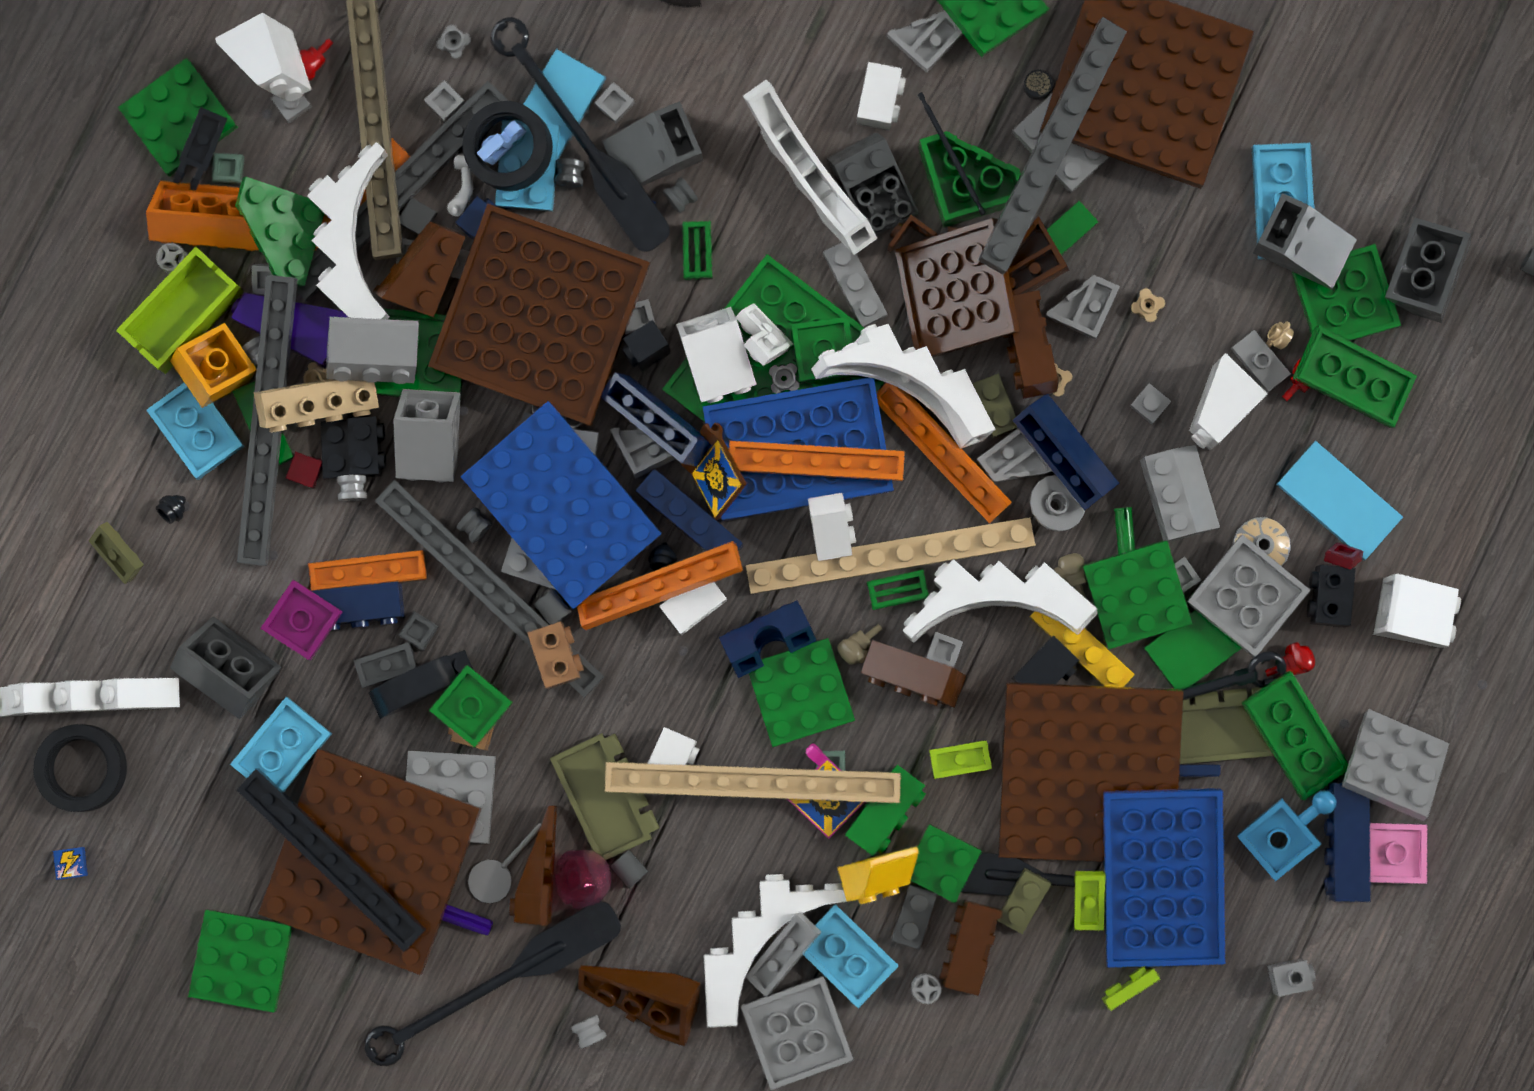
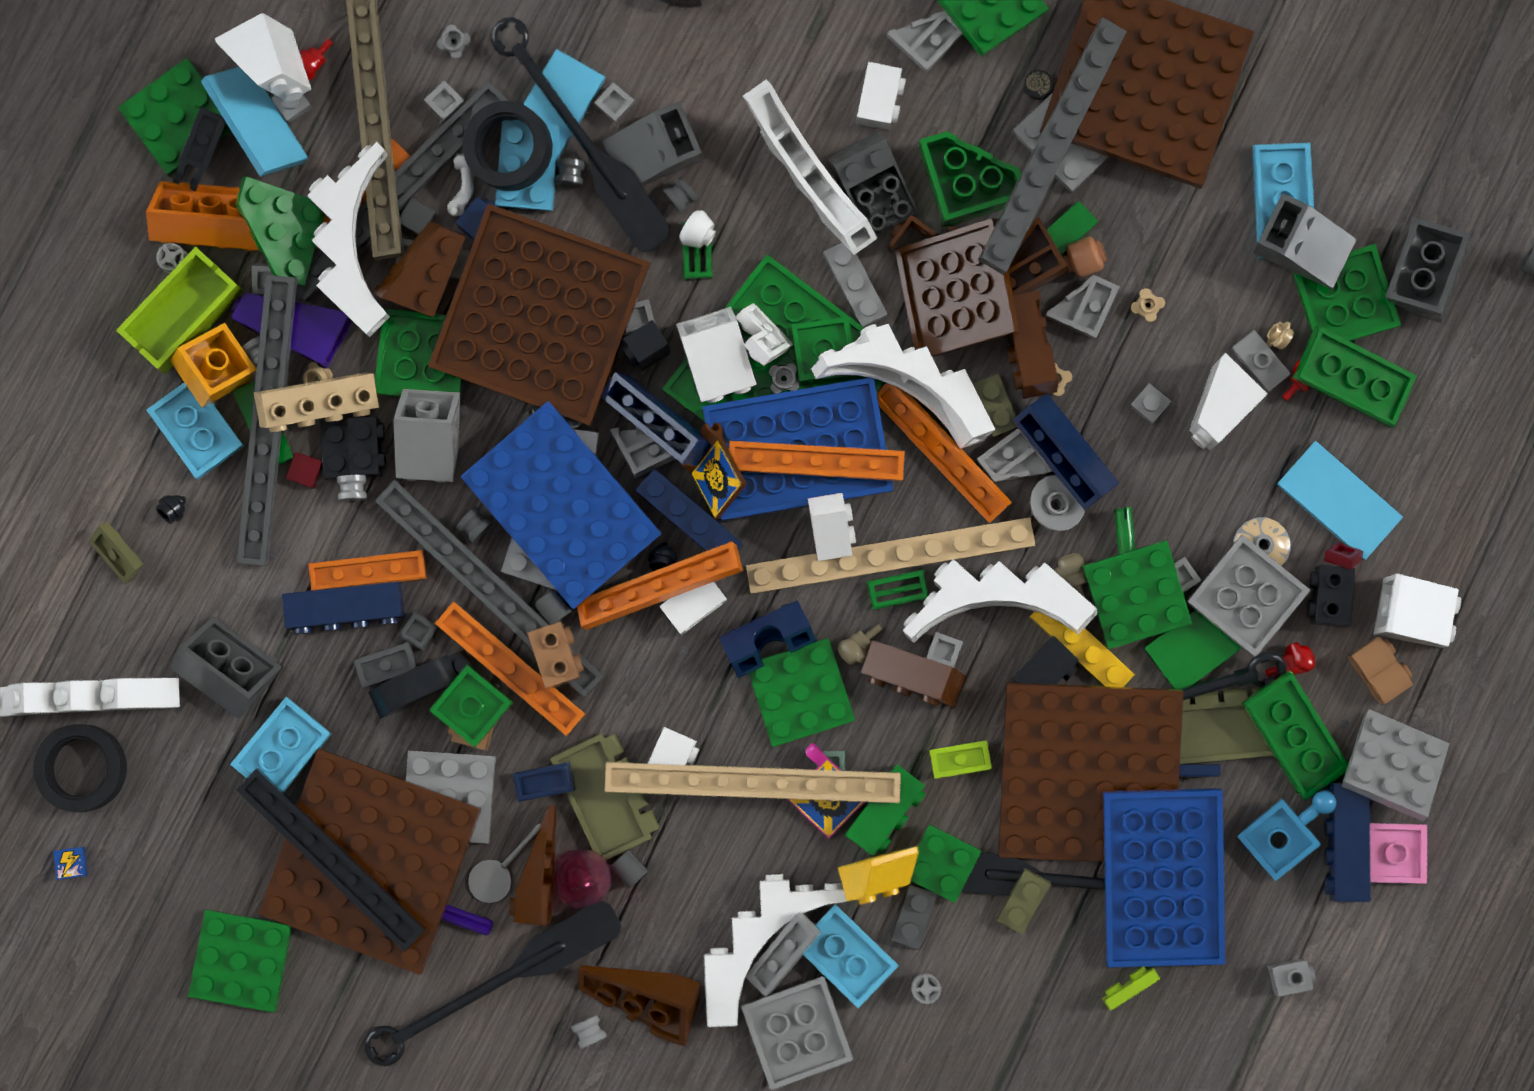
sand green tile [212,153,244,185] -> none
magenta plate [260,580,343,661] -> none
light grey slope [326,317,419,384] -> none
light blue plate [477,120,527,165] -> none
black piece [917,92,986,216] -> none
reddish brown wedge [939,900,1002,996] -> none
lime plate [1074,871,1105,930] -> none
light grey slope [1140,445,1220,542] -> none
none -> medium azure tile [201,67,308,177]
none -> orange plate [435,601,586,736]
none -> dark blue tile [512,762,576,802]
none -> white cone [679,210,716,248]
none -> nougat head [1063,236,1108,278]
none -> medium nougat brick [1347,636,1413,705]

